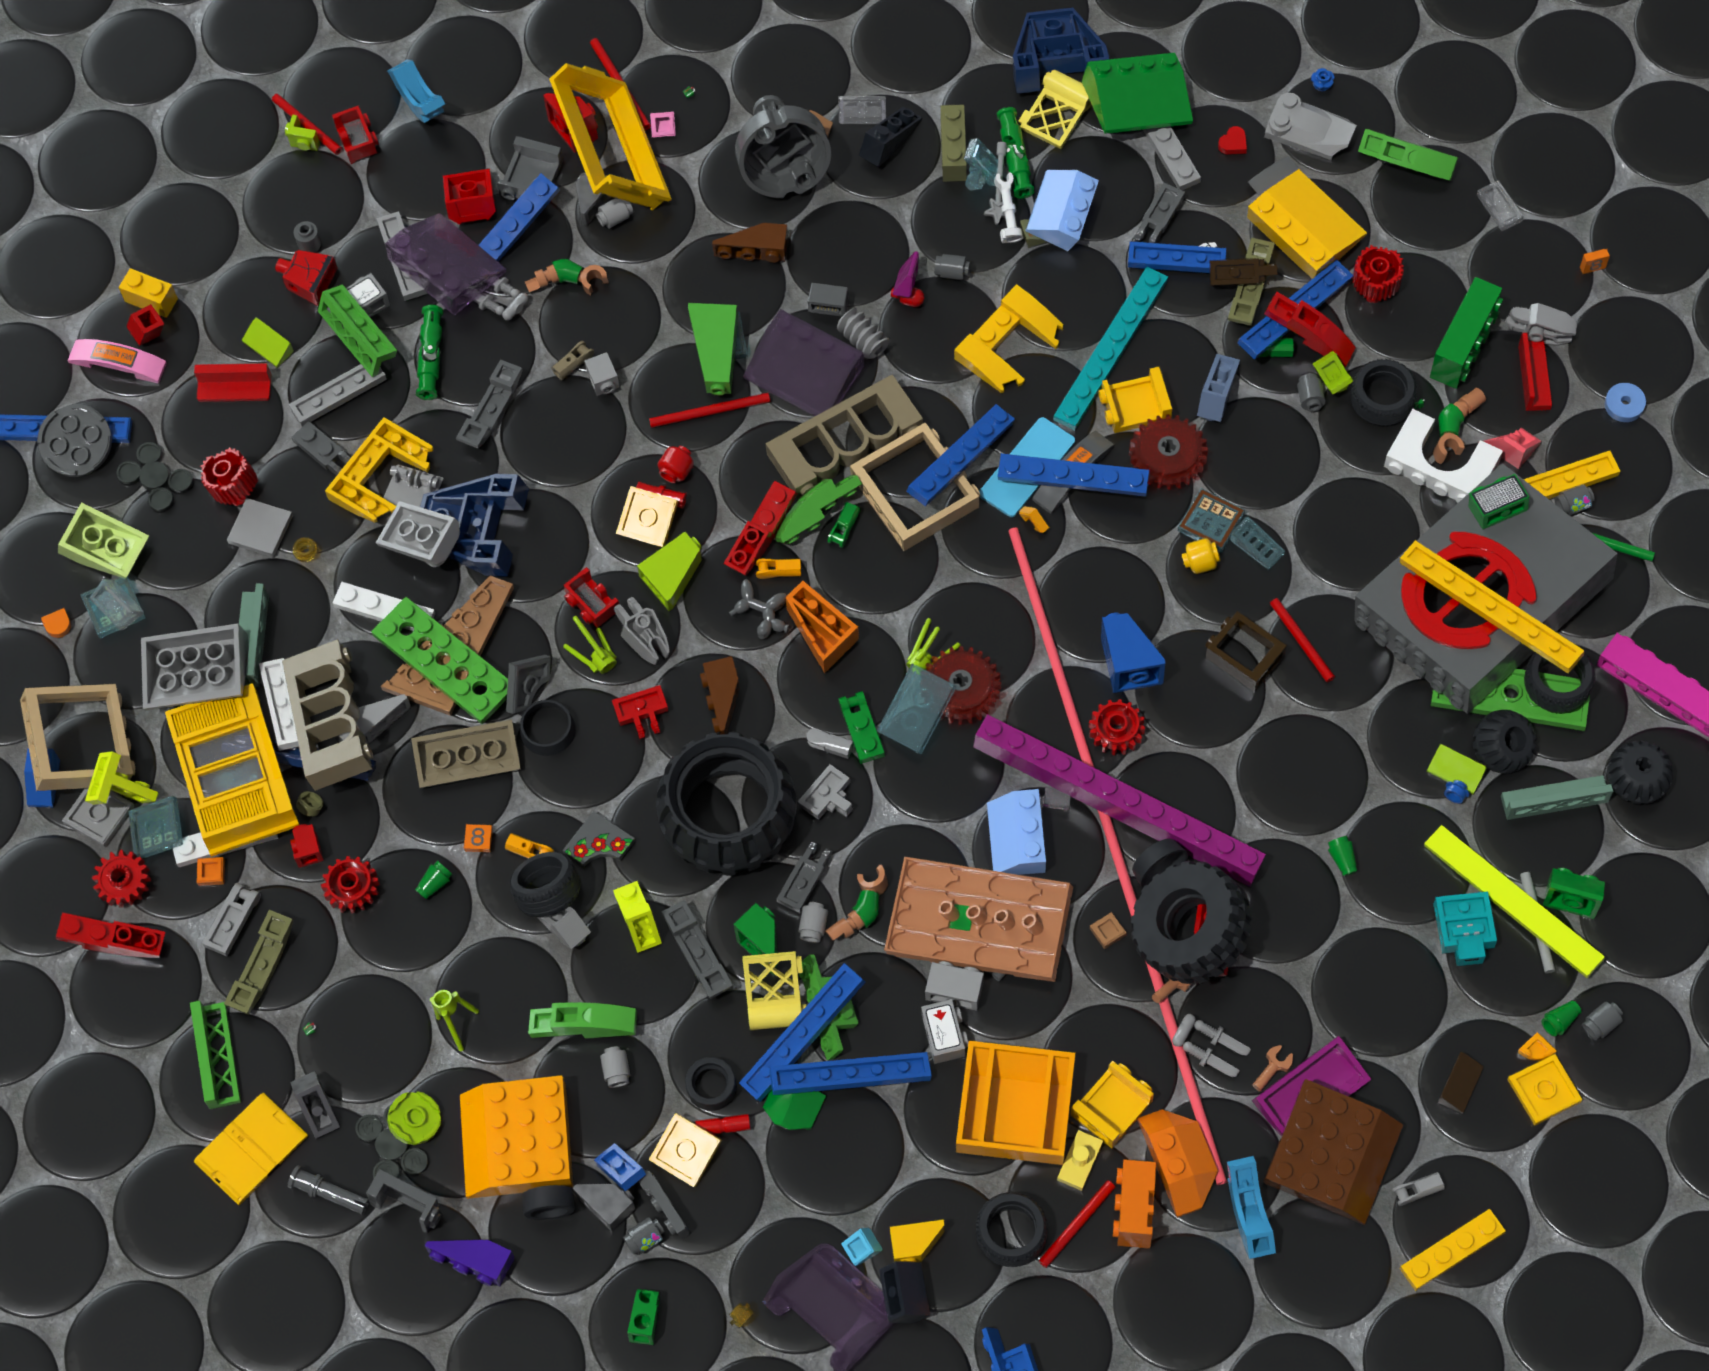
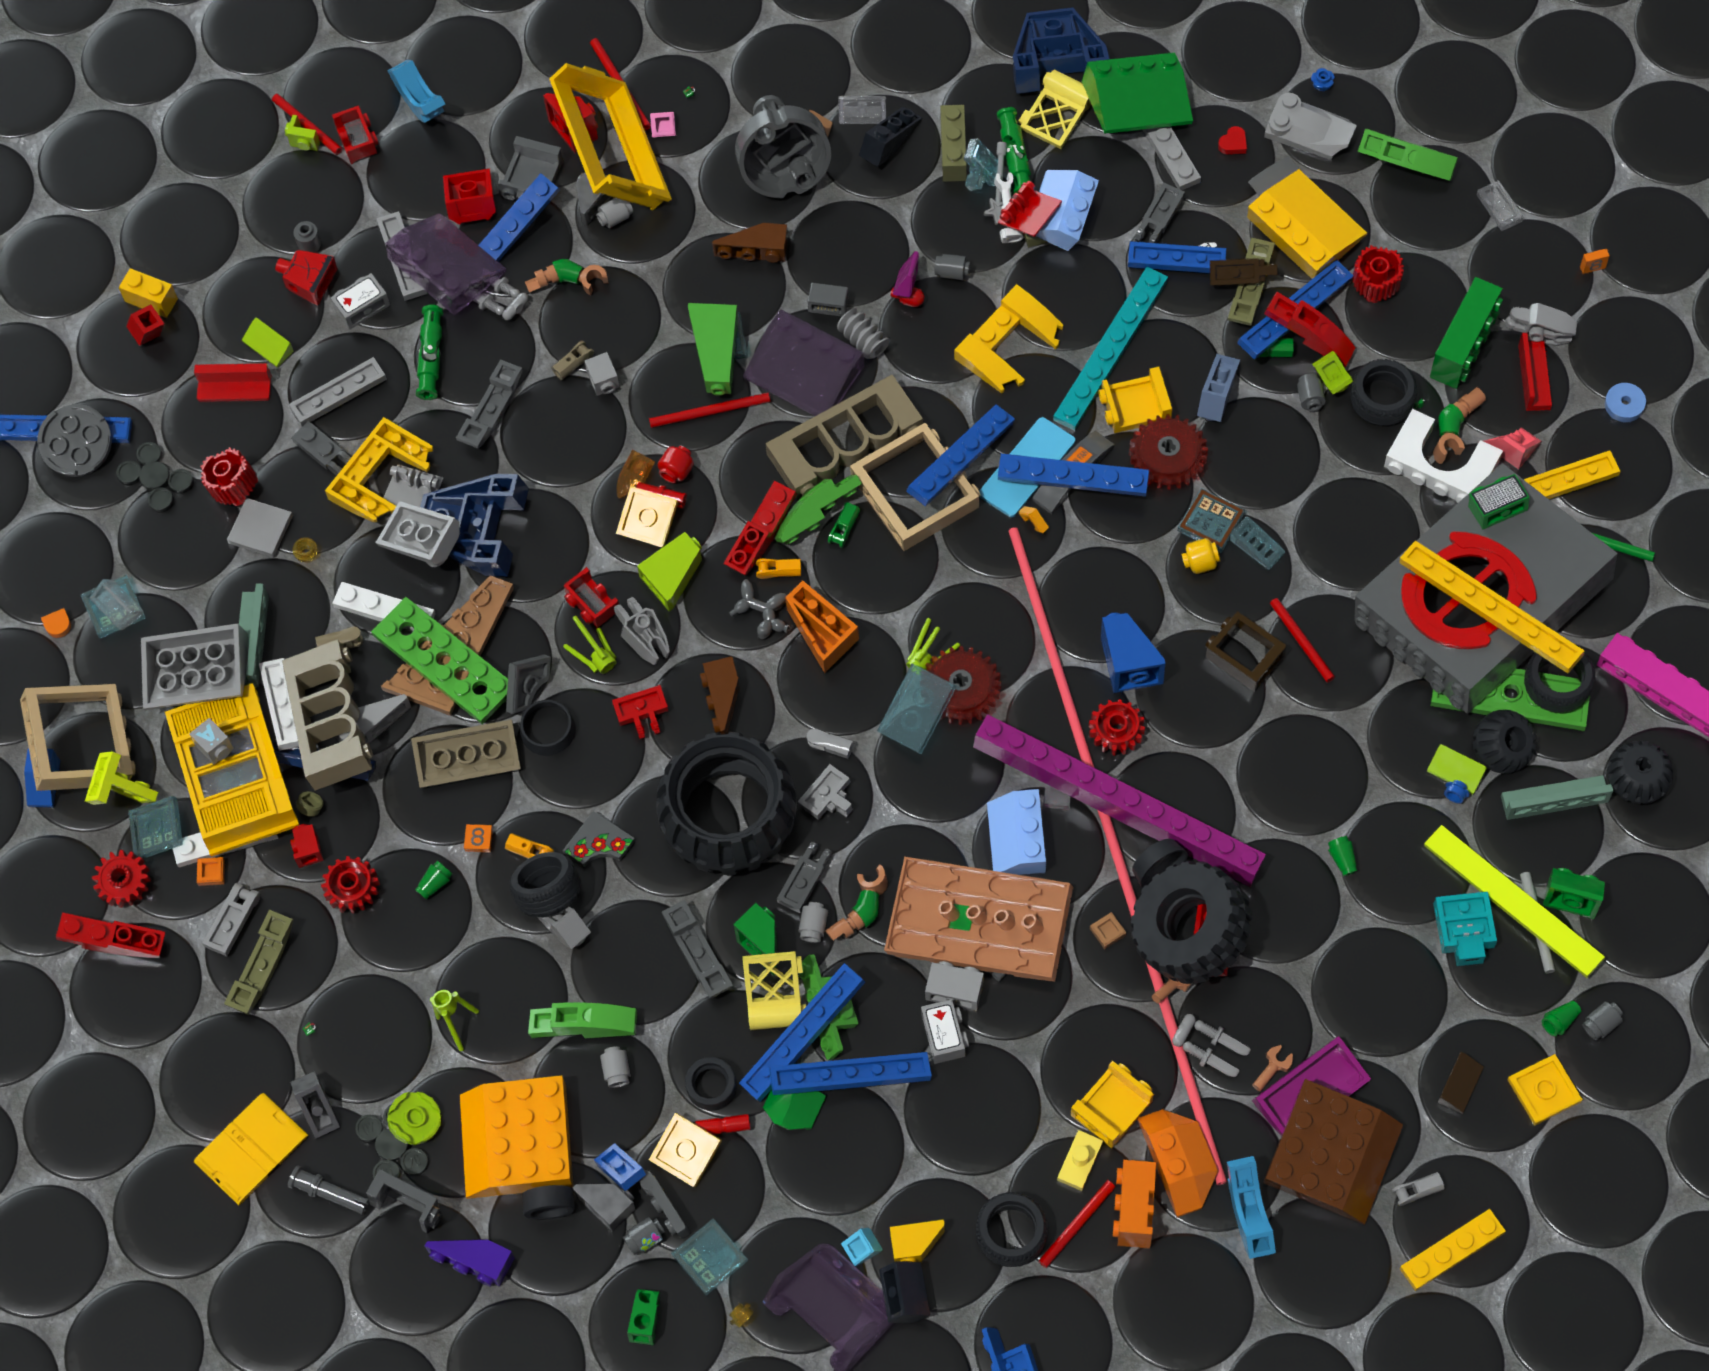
yellowish green slope [58,502,149,579] -> none
light grey tile [62,788,135,847] -> none
bright pink slope [68,339,167,384] -> none
bright green fence [190,1001,241,1109] -> none
bright green fence [318,284,397,377] -> none
neon yellow bracket [613,881,662,953] -> none
green plate [838,691,885,764] -> none
light orange slope [956,1041,1075,1165] -> none
light orange tile [1518,1032,1556,1060] -> none
dark grey brick [1555,484,1594,515] -> none
none -> light grey brick [189,718,234,765]
none -> dark tan bar [315,626,363,648]
none -> clear orange plate [617,449,655,498]
none -> clear light blue tile [671,1219,748,1295]
none -> red hinge [998,181,1062,237]

